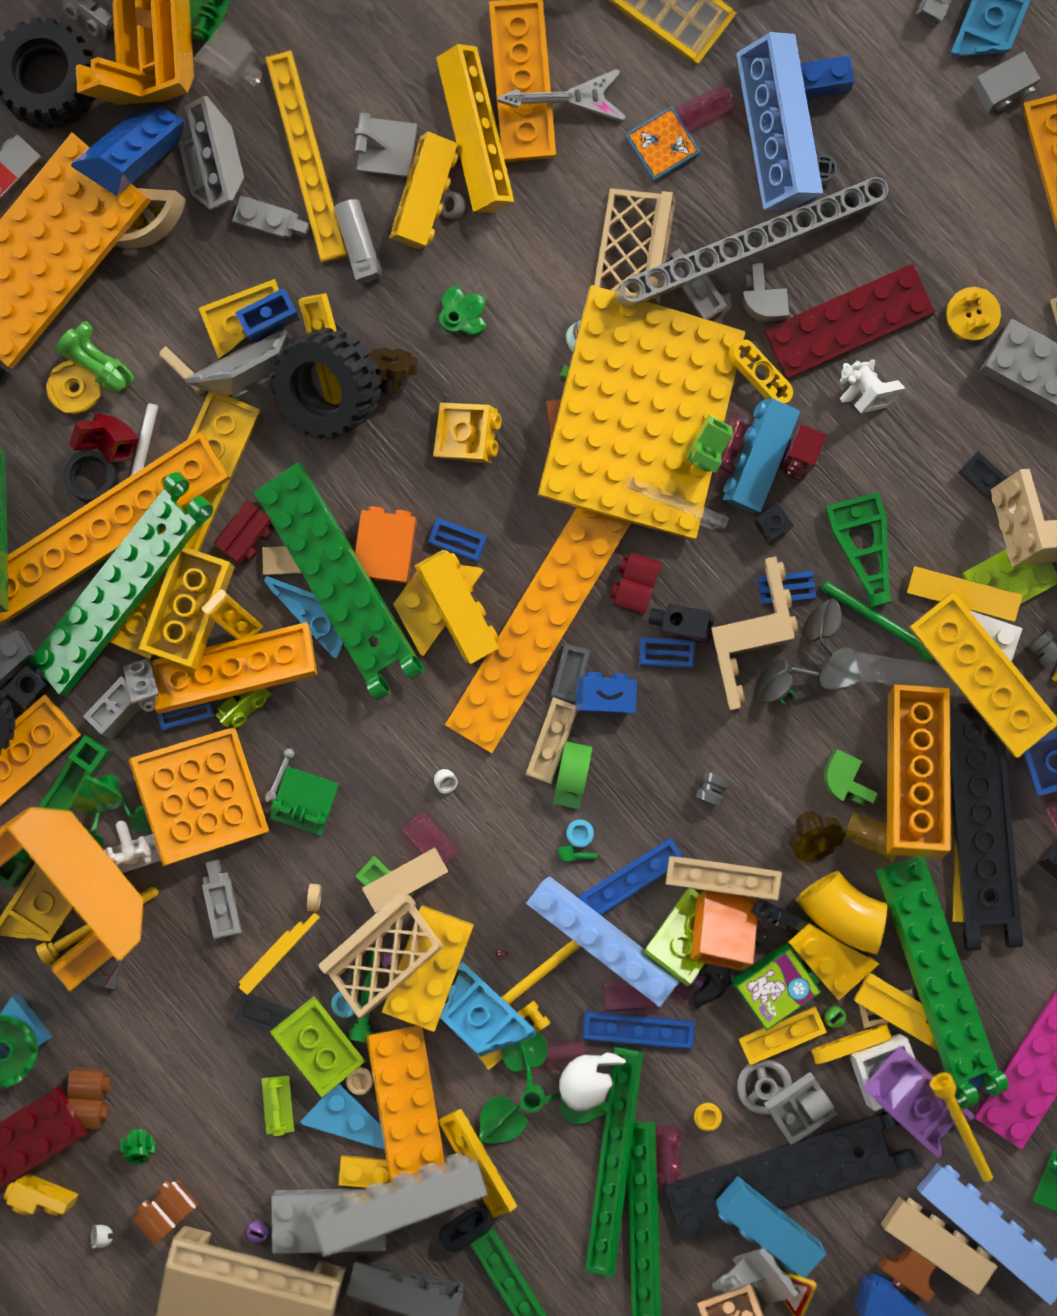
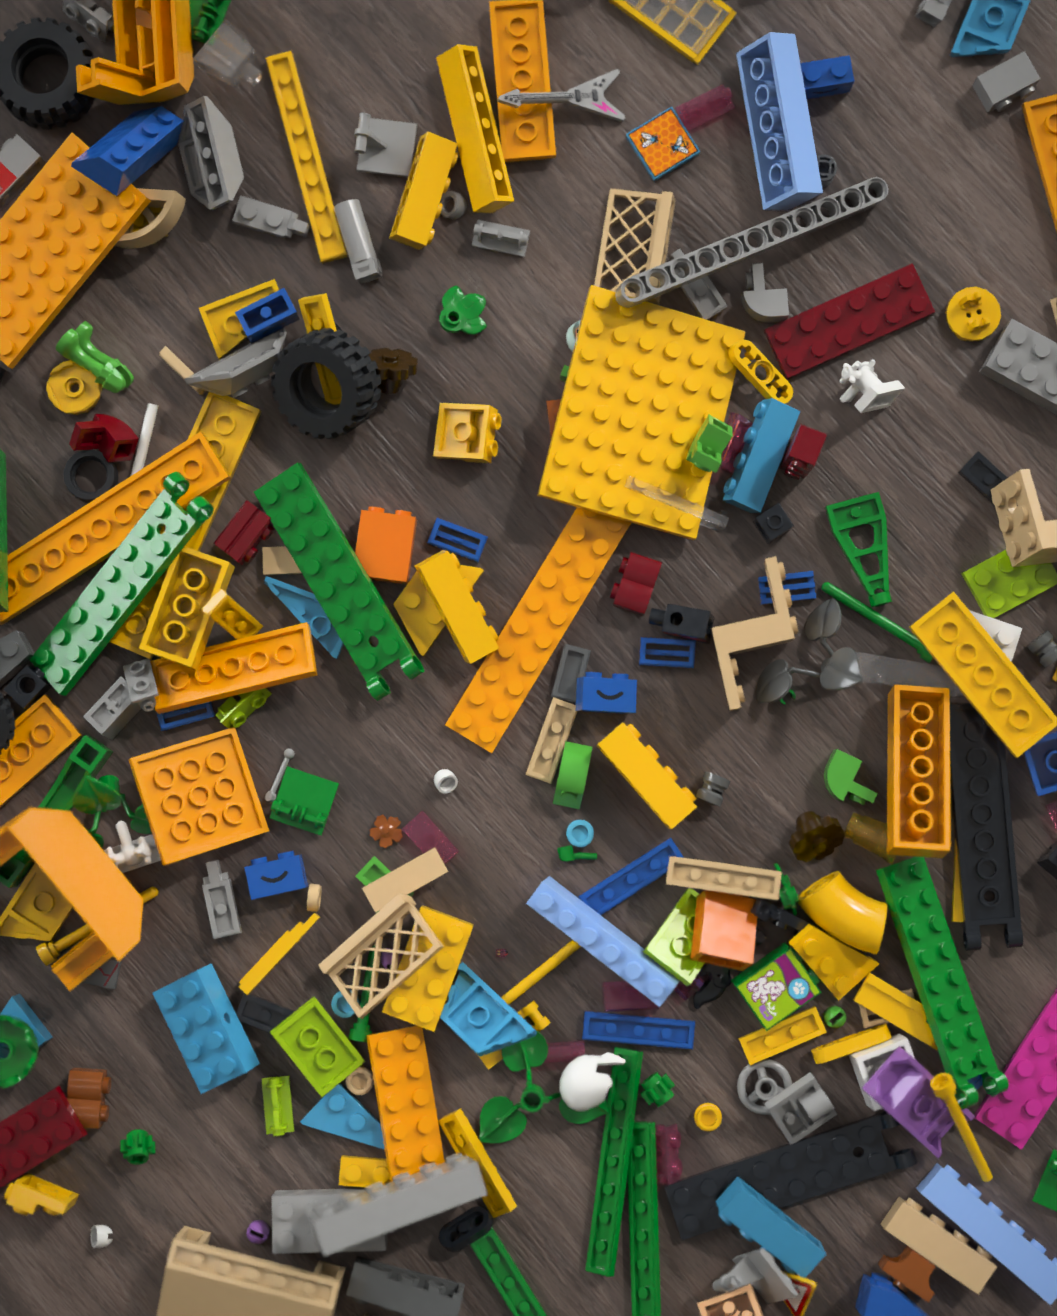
dark orange brick [133,1178,200,1245] -> none
yellow tile [907,566,1023,622] -> none
none -> dark azure brick [152,963,260,1094]
none -> blue brick [244,851,309,900]
none -> dark orange plant [370,814,403,848]
none -> light grey hinge [472,219,530,257]
none -> yellow brick [597,723,697,829]
none -> green gear [640,1072,675,1107]
none -> green plate [773,863,800,916]

